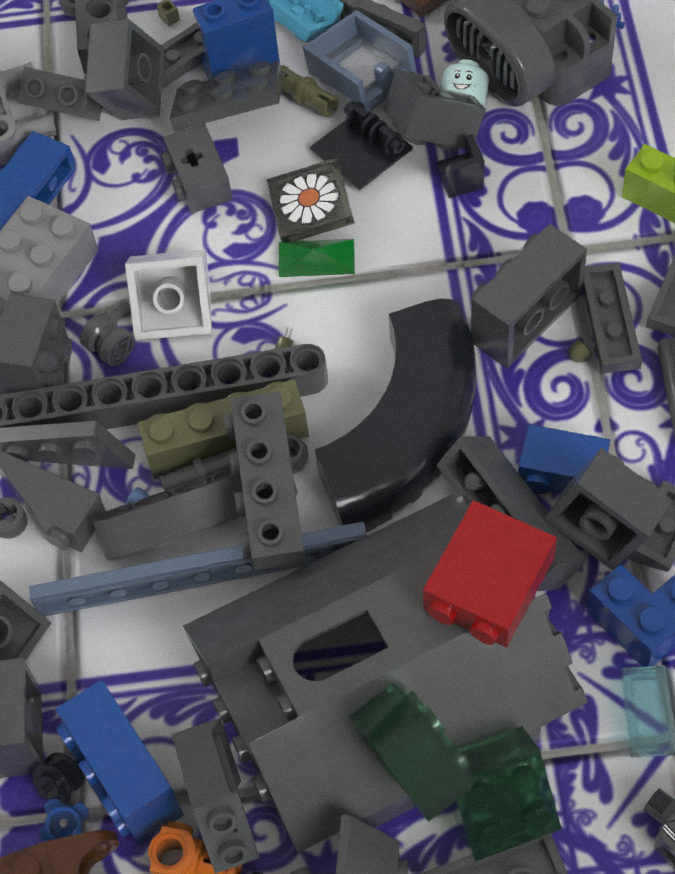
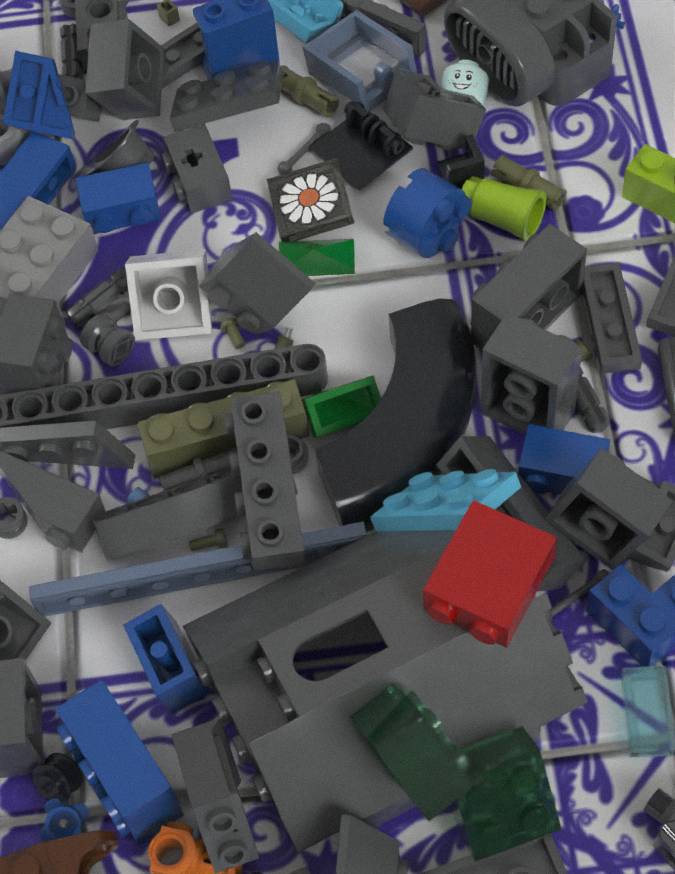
none -> blue wing [3,51,75,139]
none -> dark grey axle [60,23,83,79]
none -> dark grey axle [66,268,128,328]
none -> dark grey piece [73,120,154,181]
none -> blue brick [76,162,162,234]
none -> blue brick [123,604,211,713]
none -> olive piece [189,528,228,551]
none -> dark grey slope [199,232,316,336]
none -> olive piece [220,317,245,349]
none -> dark grey hinge [277,123,331,176]
none -> green slope [302,375,381,438]
none -> medium azure plate [370,469,521,532]
none -> blue brick [383,168,473,258]
none -> lime plant [462,176,547,242]
none -> dark grey brick [481,312,582,436]
none -> olive pin [491,154,567,212]
none -> dark grey hinge [549,569,609,622]
none -> dark grey axle [576,367,610,433]

